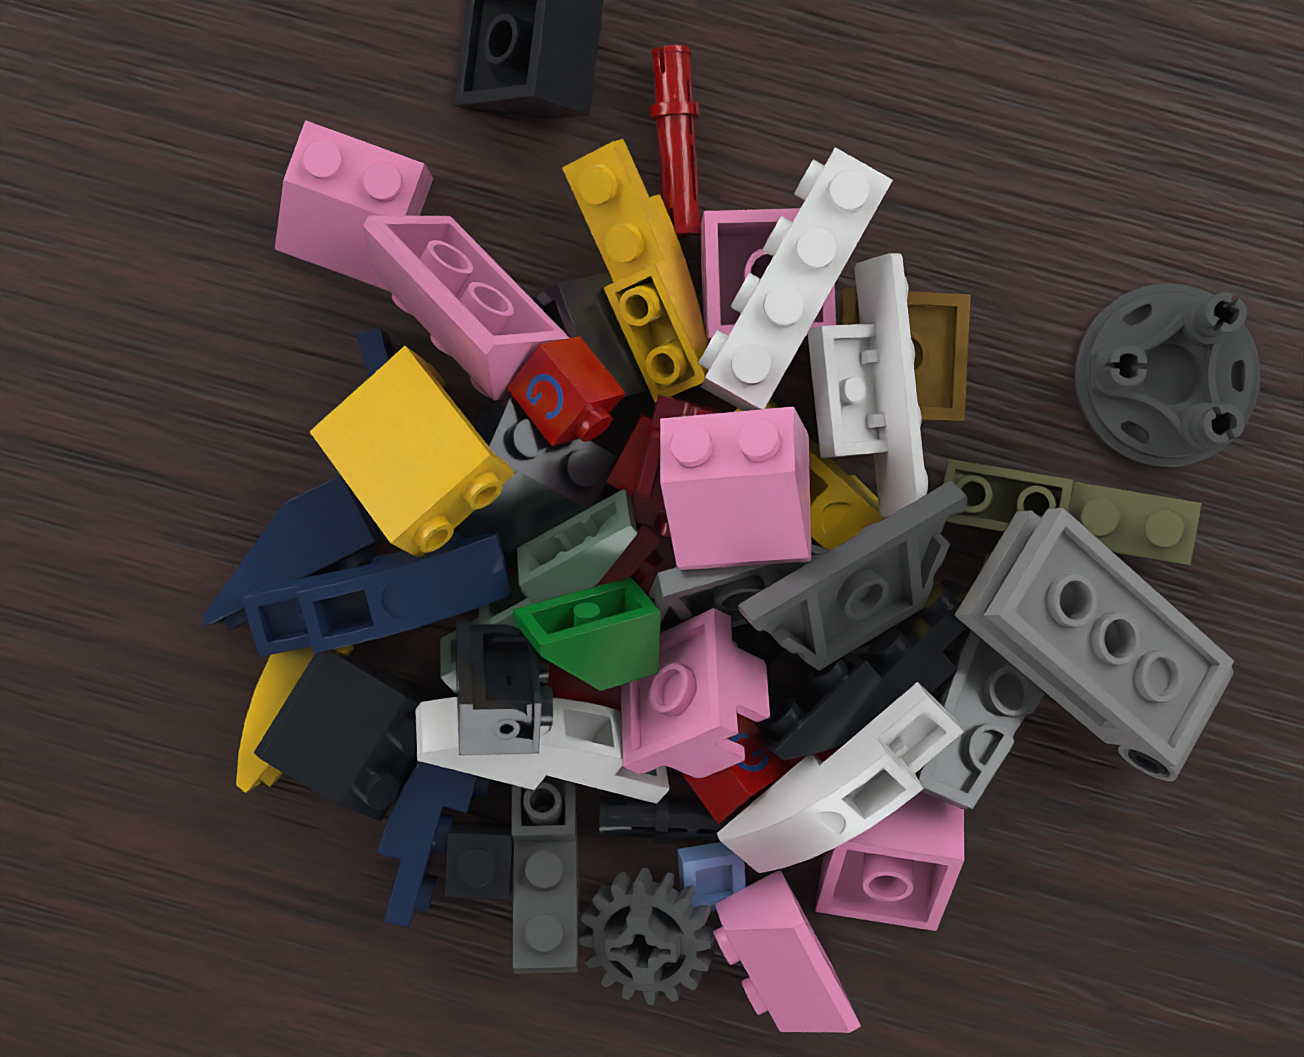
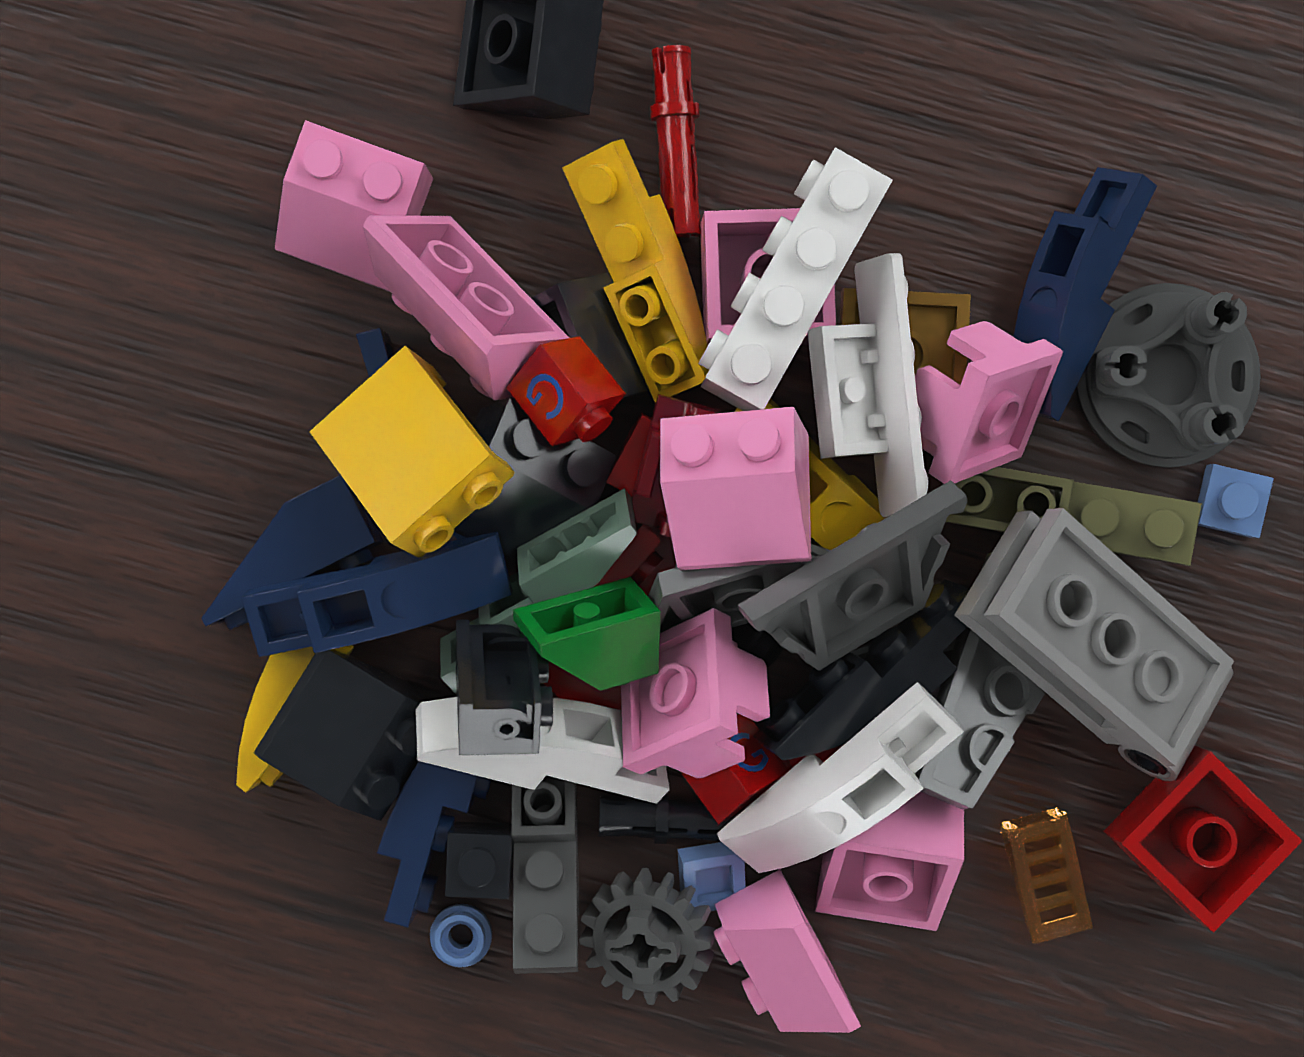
none -> medium blue plate [430,904,492,967]
none -> bright pink panel [915,321,1064,484]
none -> clear orange slope [999,807,1093,944]
none -> dark blue slope [1013,167,1157,422]
none -> red brick [1103,745,1302,933]
none -> medium blue plate [1198,464,1274,538]

